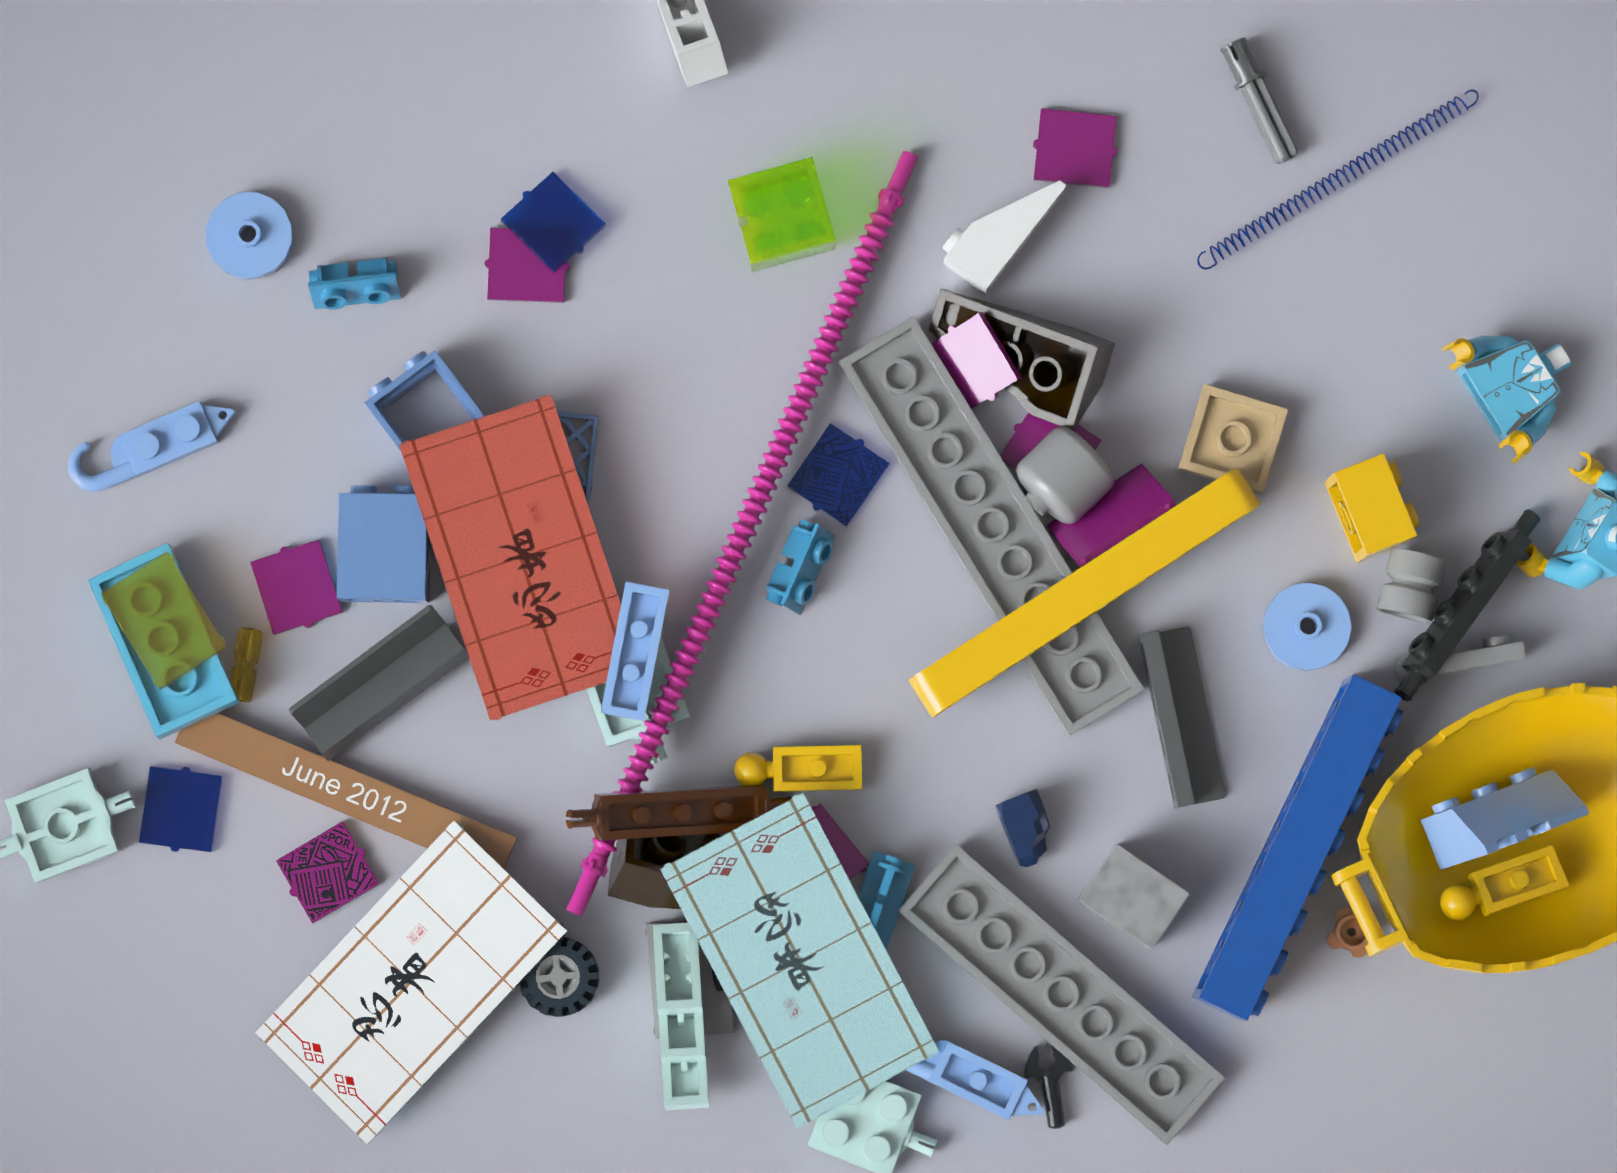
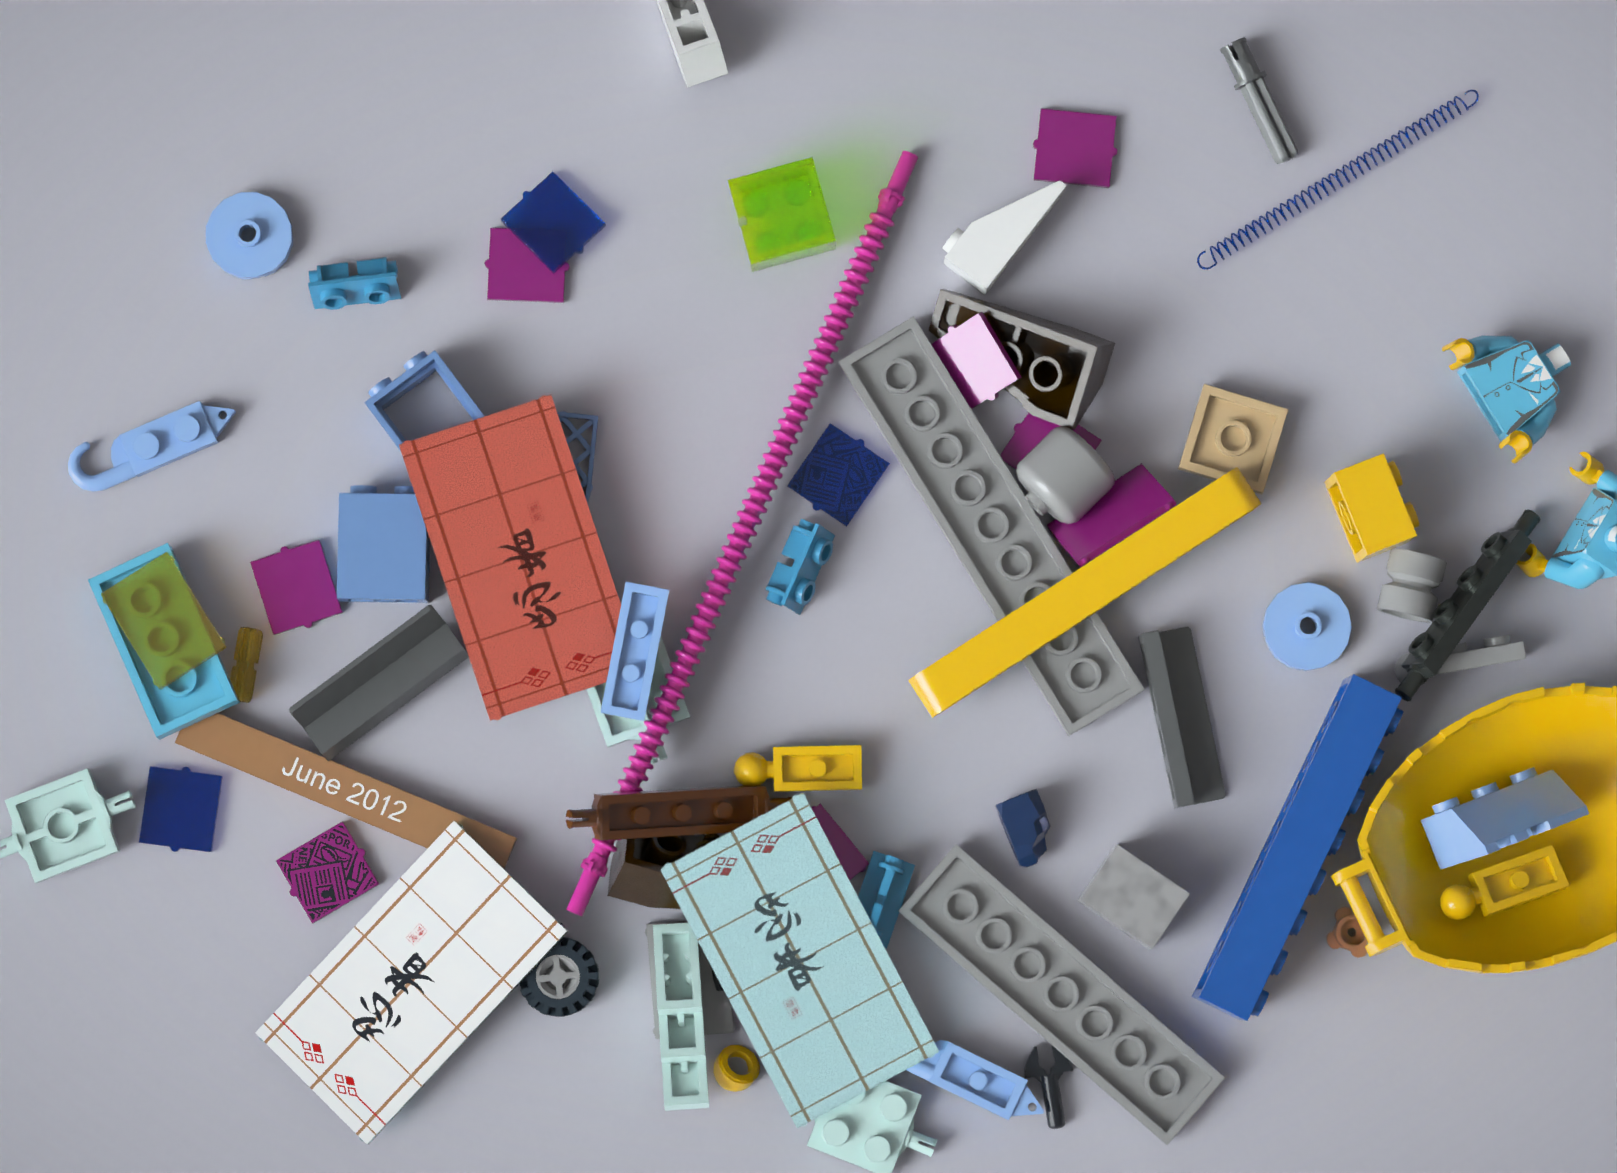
none -> yellow piece [713,1045,760,1092]

